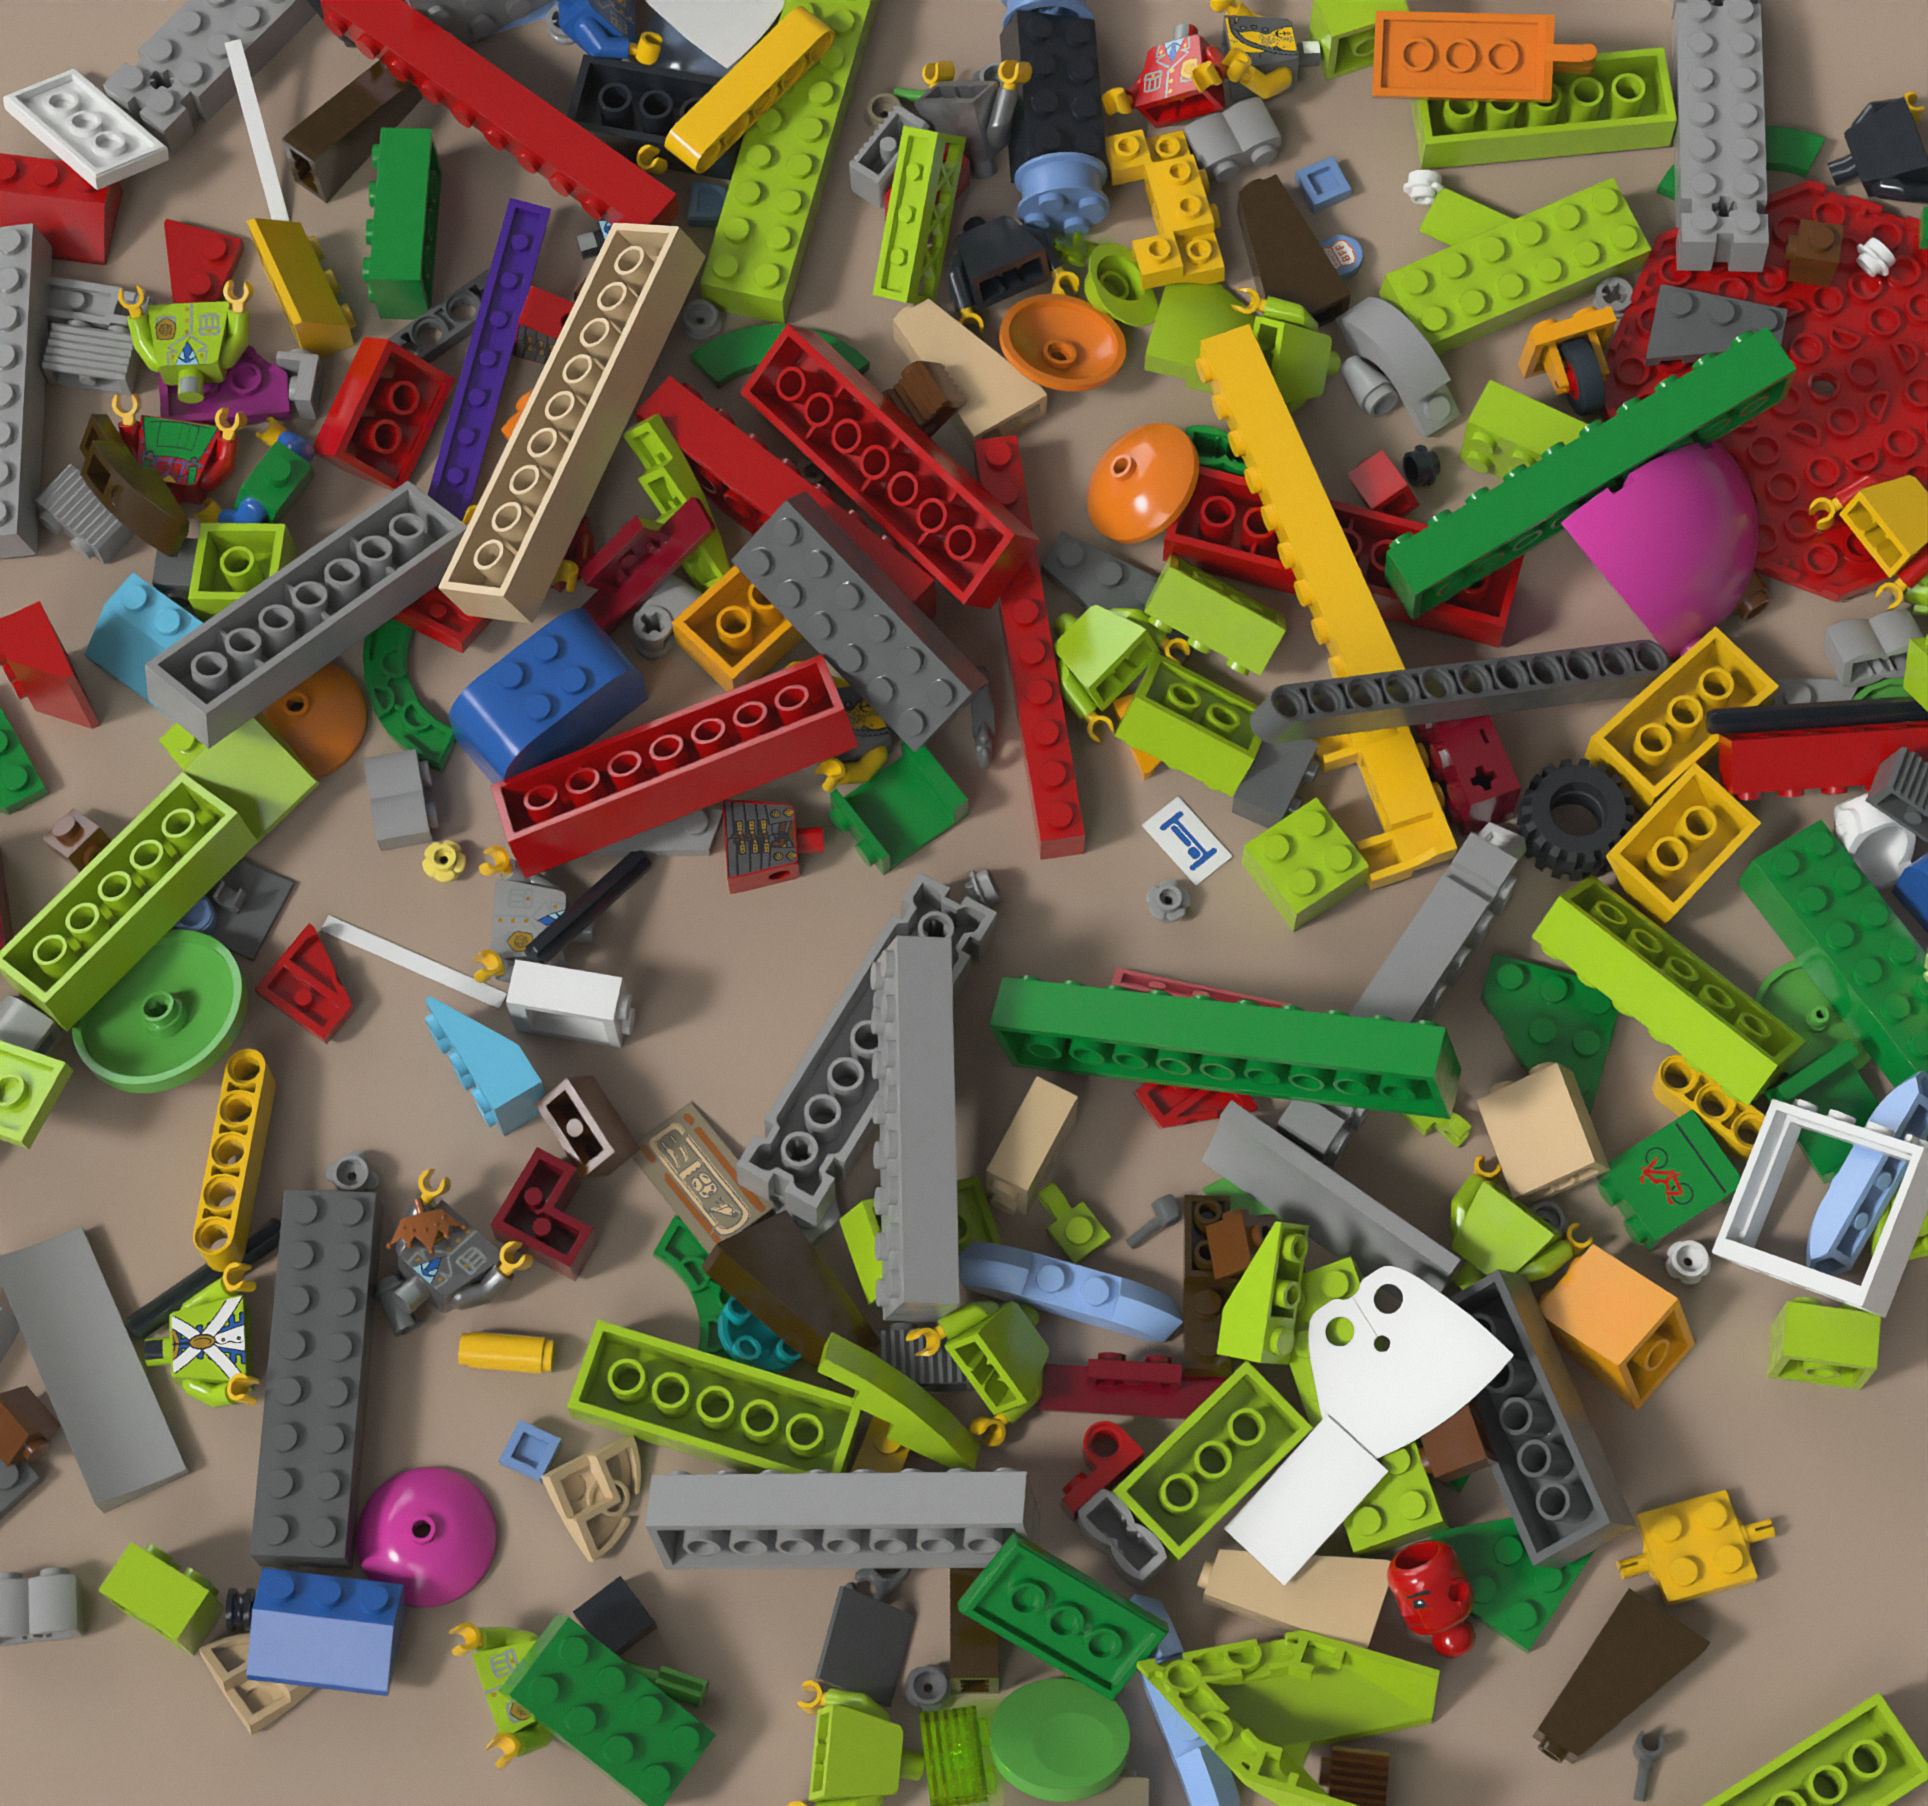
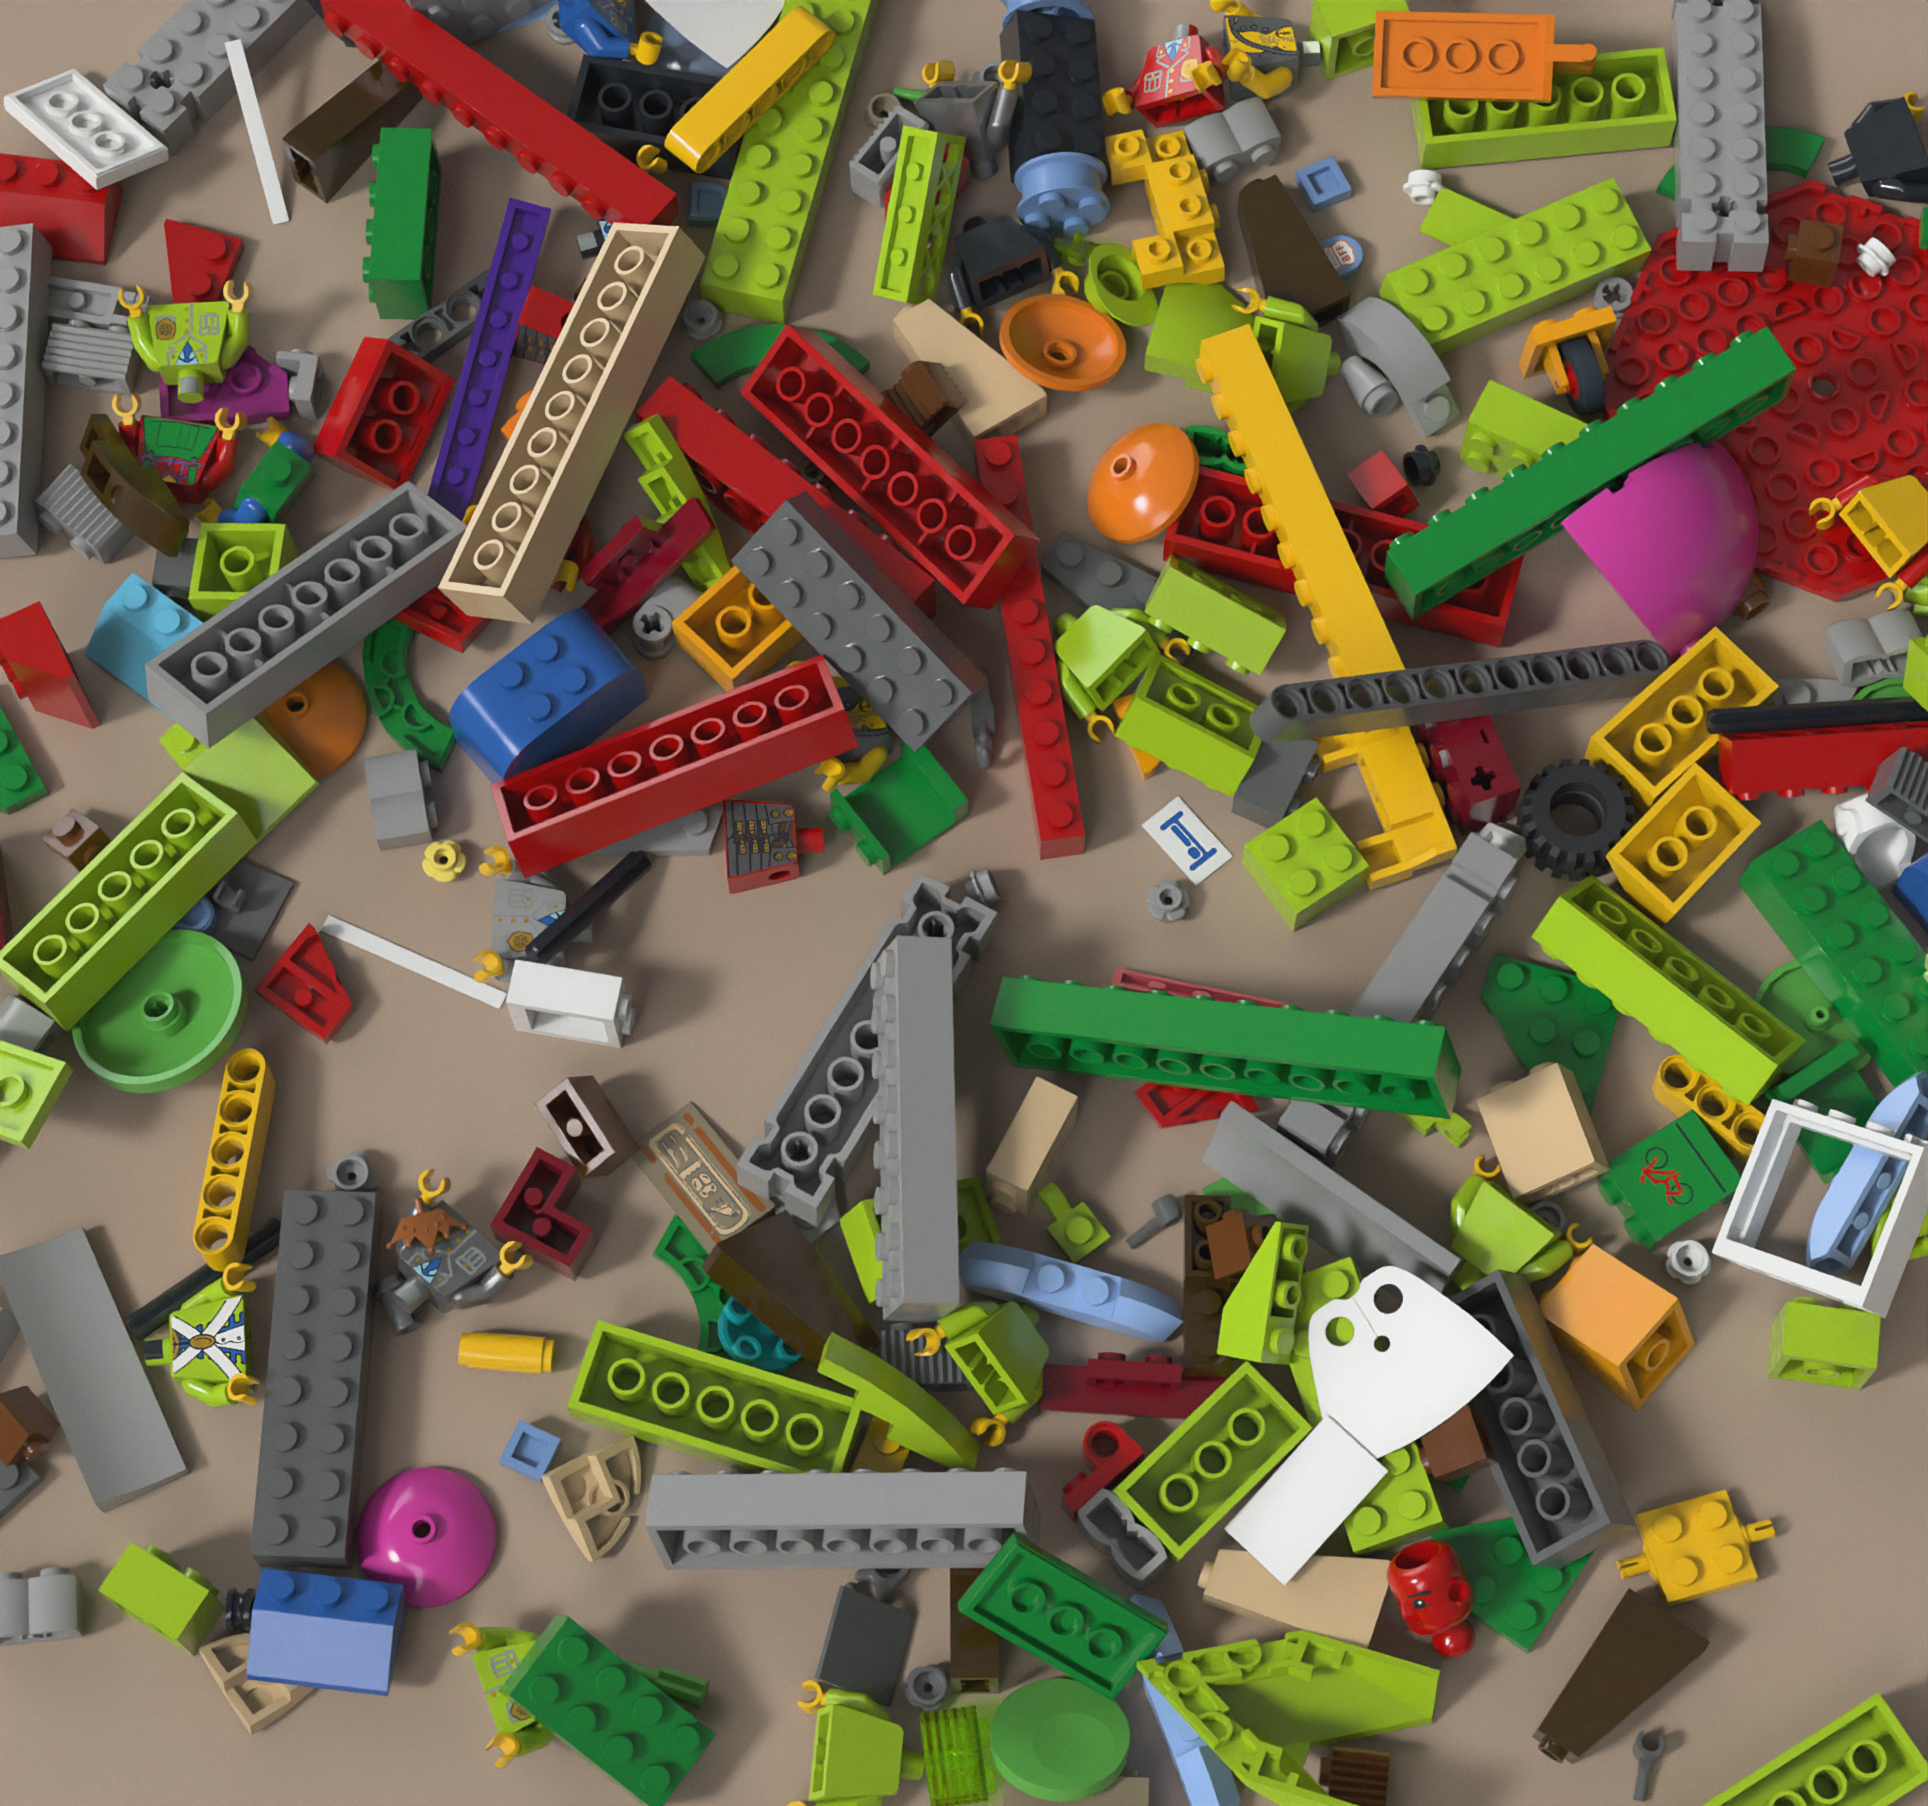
yellow slope [247,218,356,359] -> none
medium azure slope [424,996,546,1136] -> none
black piece [573,1576,657,1656] -> none
dark grey wing [1644,284,1788,366] -> none

